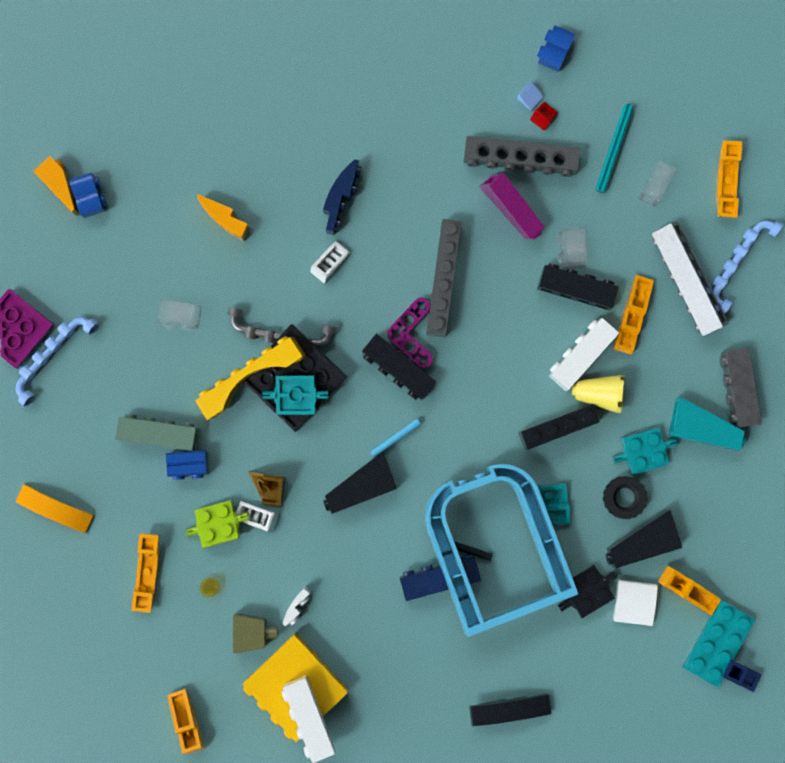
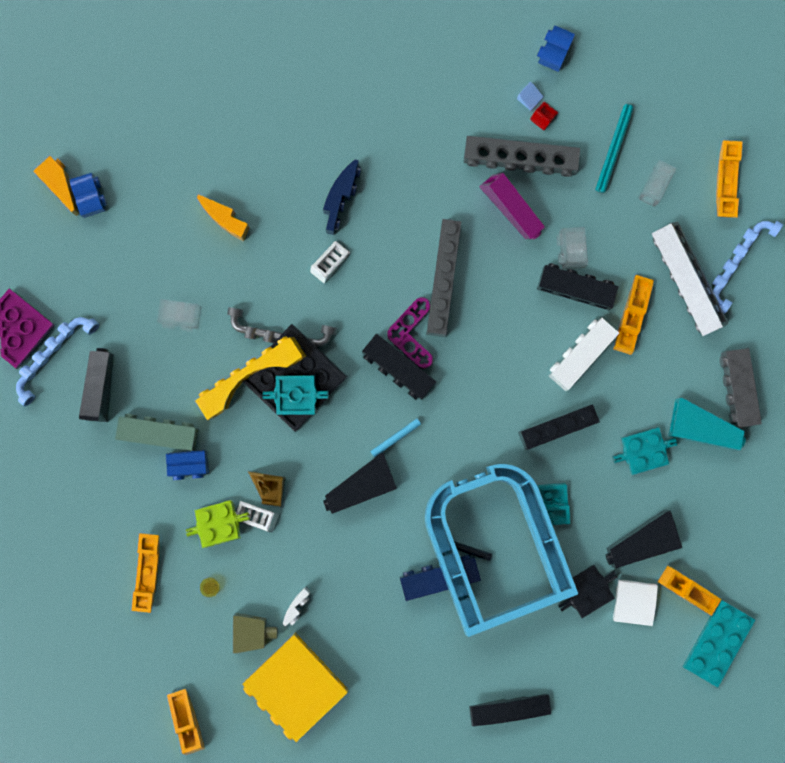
light orange slope [15,484,94,533] -> none
white brick [281,675,336,763] -> none
light yellow cone [572,375,625,413] -> none
black tyre [603,476,648,519] -> none
dark blue slope [722,659,762,692] -> none
none -> black slope [79,348,114,422]

